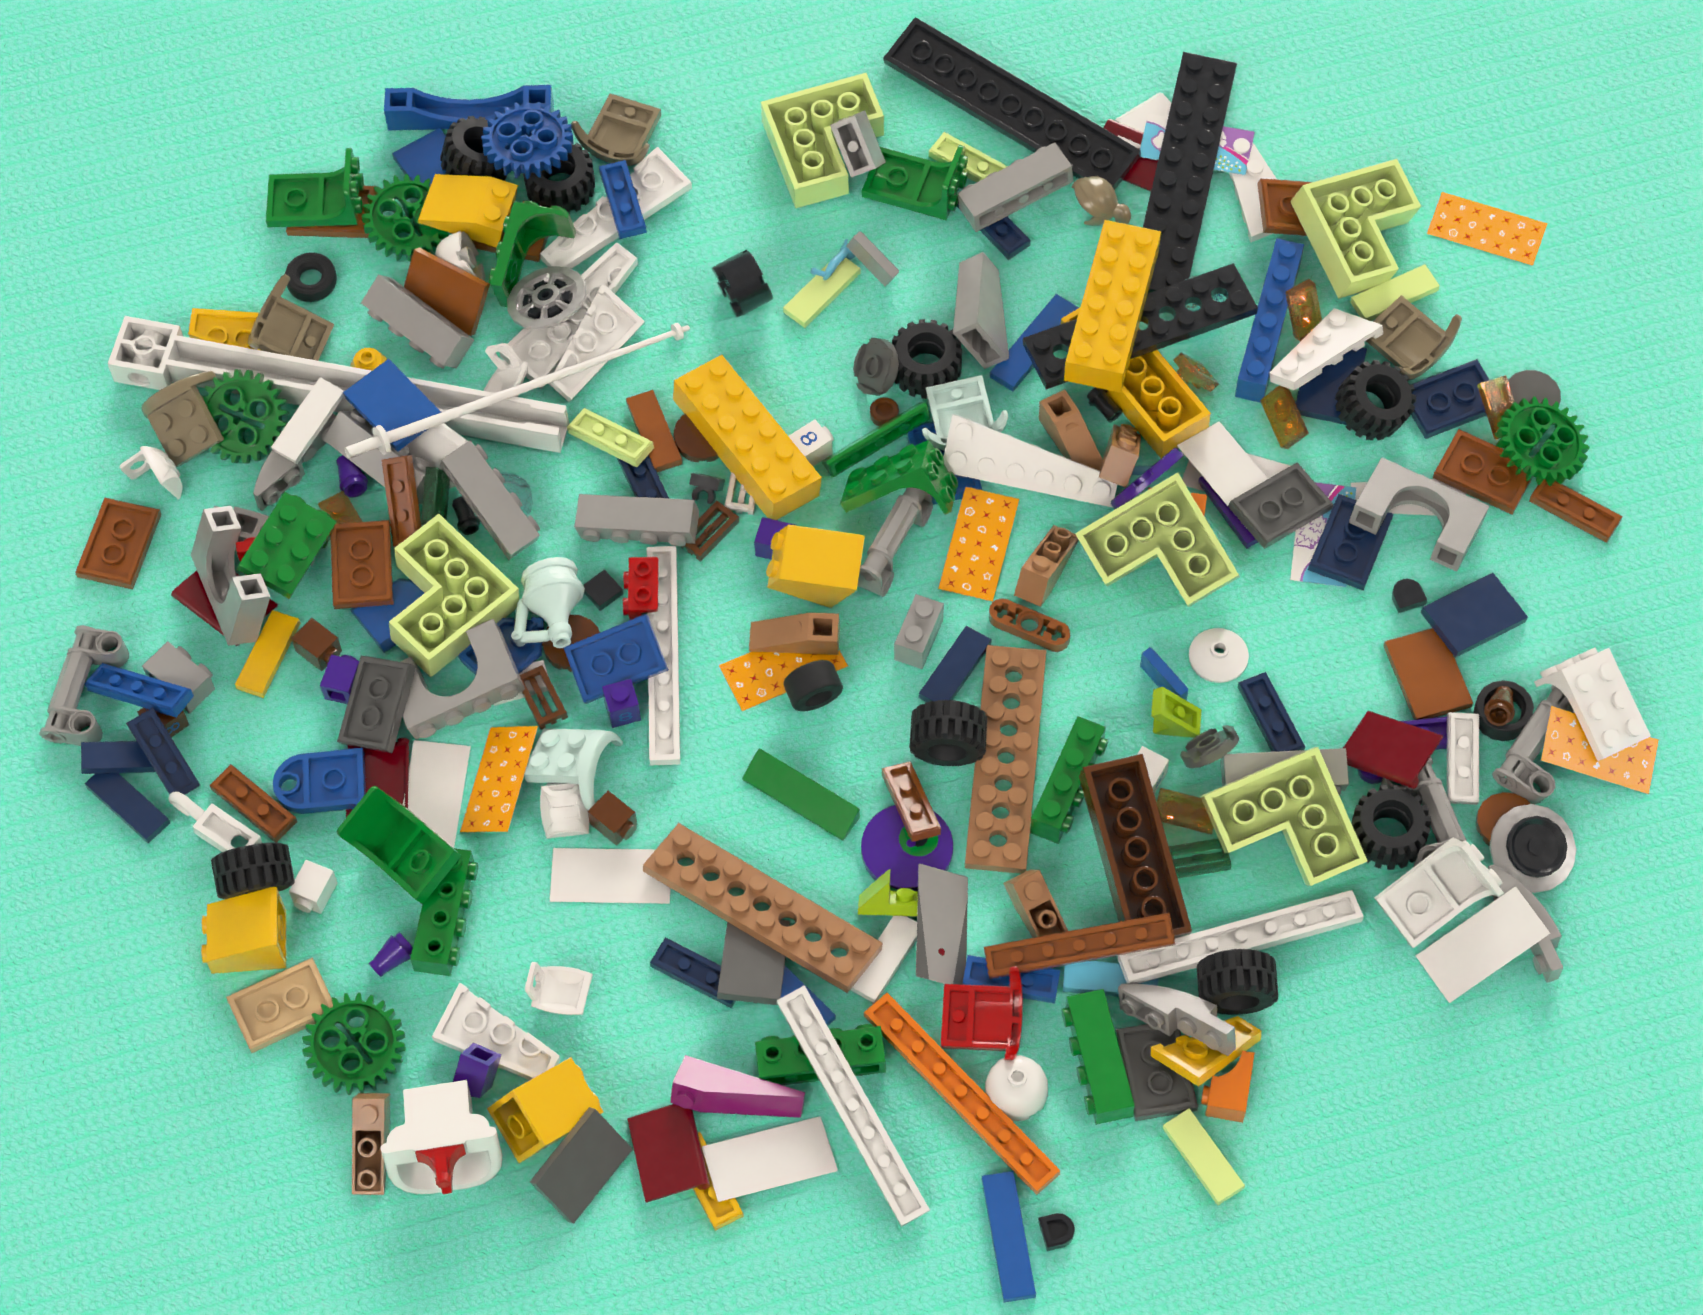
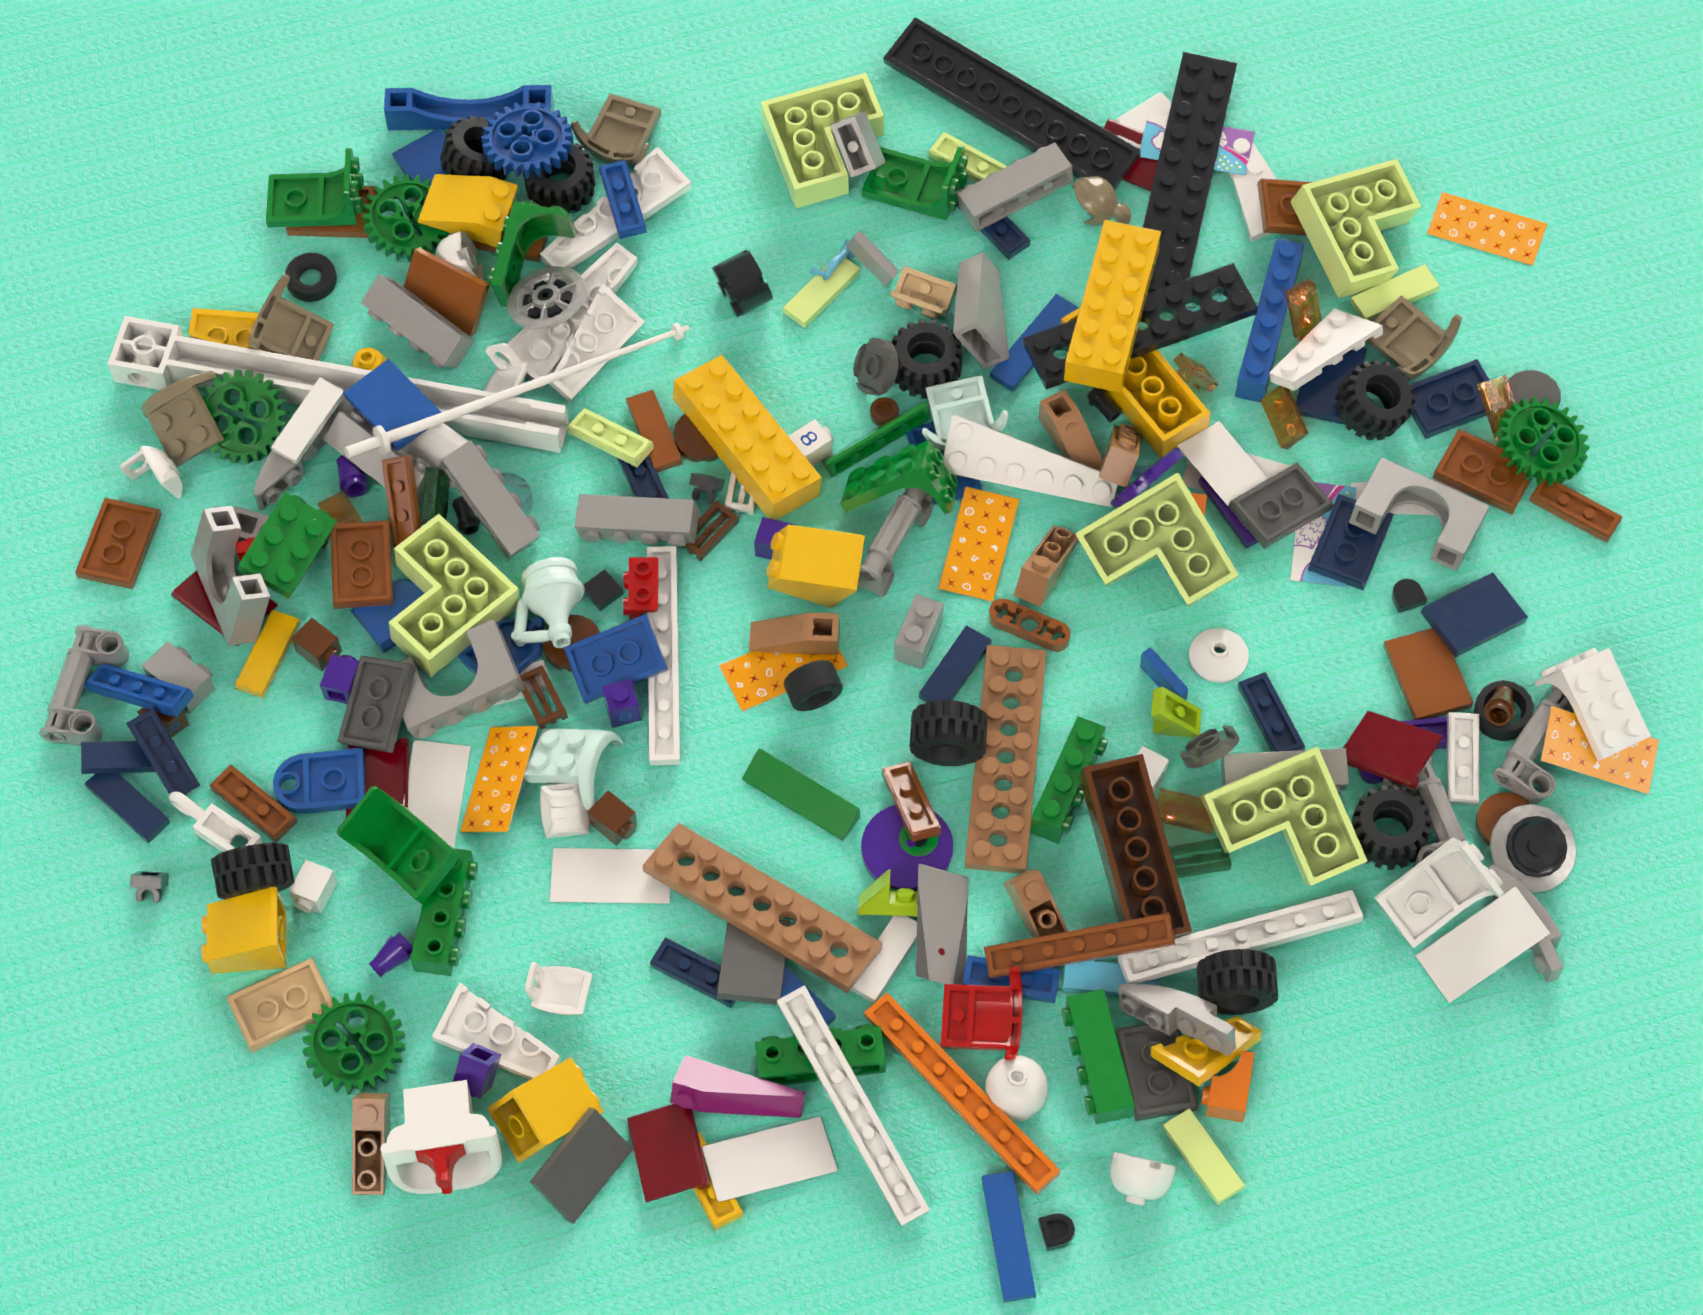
none -> tile [130,871,169,903]
none -> tan bracket [889,266,957,320]
none -> white cylinder [1110,1152,1176,1206]

